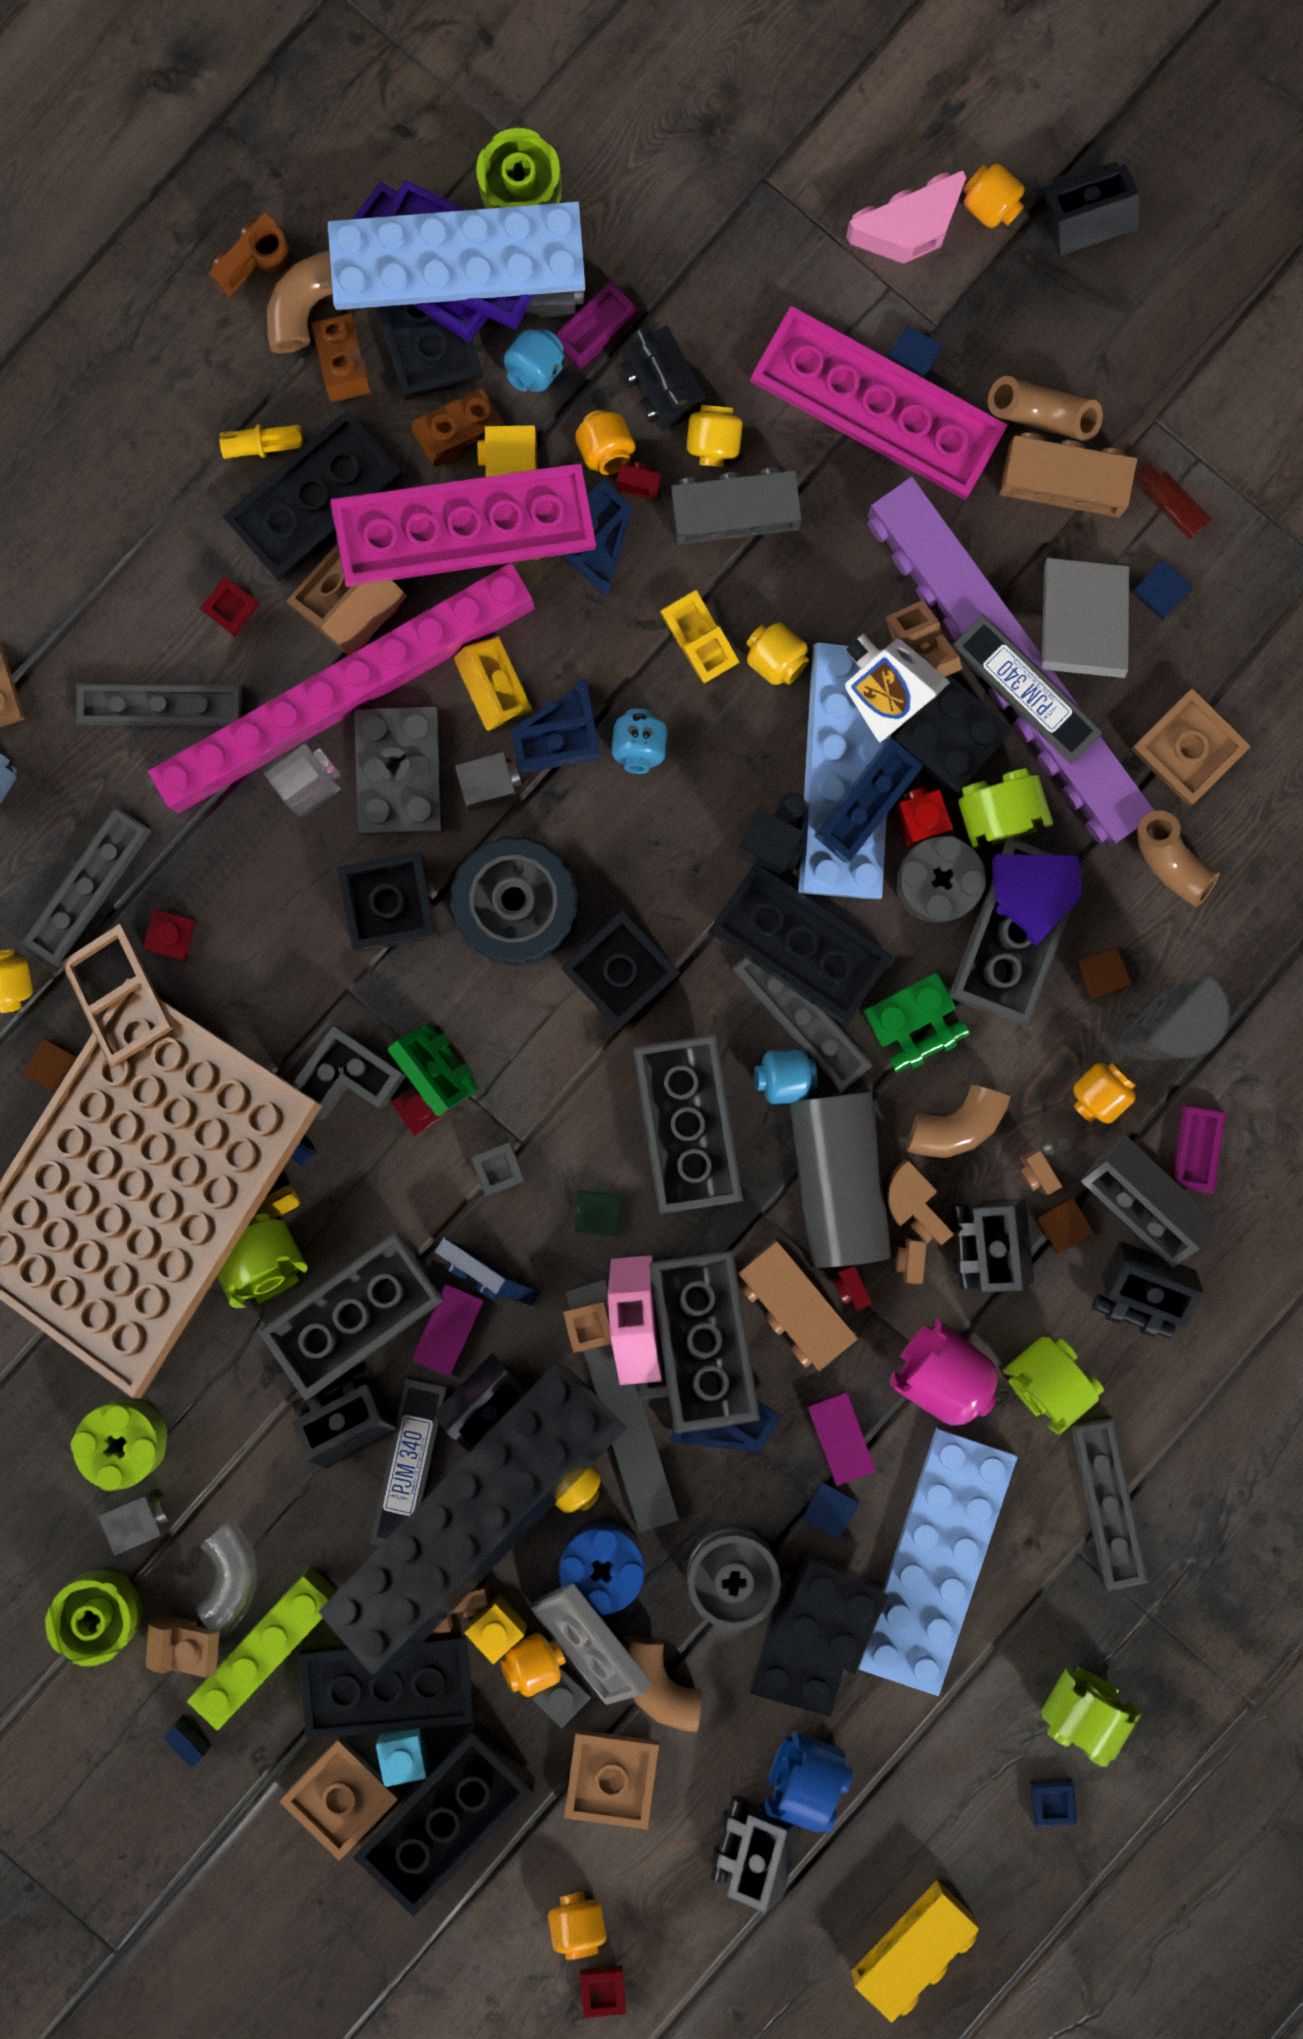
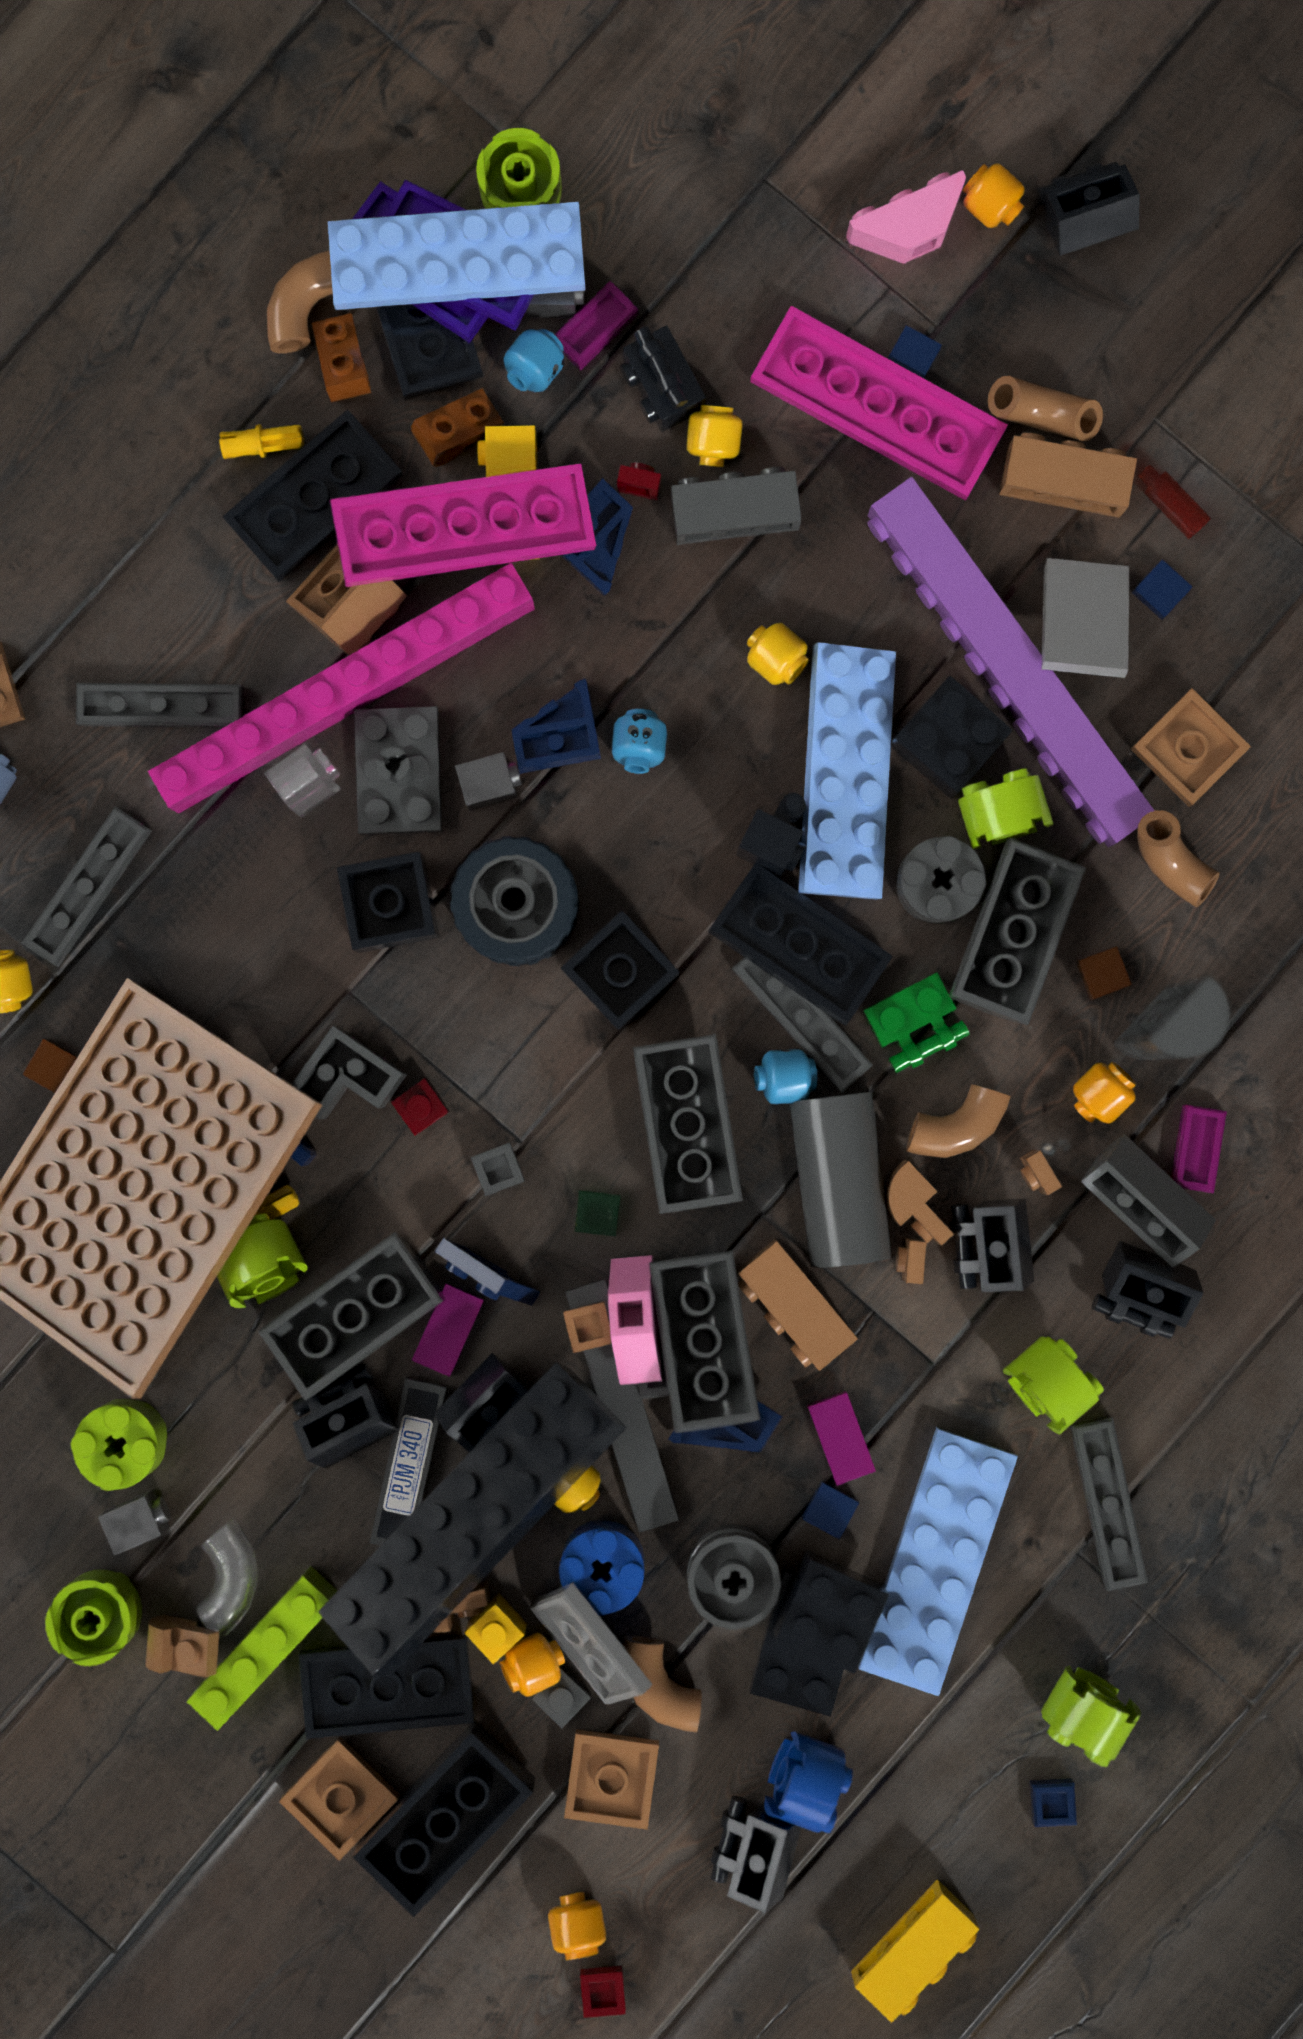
medium nougat window [61,924,174,1068] -> none
dark red plate [143,910,197,961] -> none
dark blue tile [163,1715,211,1767] -> none
dark red plate [199,577,260,637] -> none
dark orange plate [209,212,291,298] -> none
medium azure brick [376,1728,431,1787] -> none
green plate [387,1022,479,1117] -> none
yellow slope [454,636,533,731] -> none
light orange head [575,410,635,475] -> none
yellow slope [659,590,739,683] -> none
dark blue plate [814,738,924,863] -> none
dark red plate [833,1265,872,1311] -> none
torso [845,634,950,742] -> none
medium nougat brick [885,600,962,677] -> none
dark pink cylinder [890,1318,998,1425] -> none
red brick [895,787,953,848] -> none
tile [952,615,1102,765] -> none
dark purple slope [992,854,1081,946] -> none
reddish brown tile [1035,1197,1094,1255] -> none

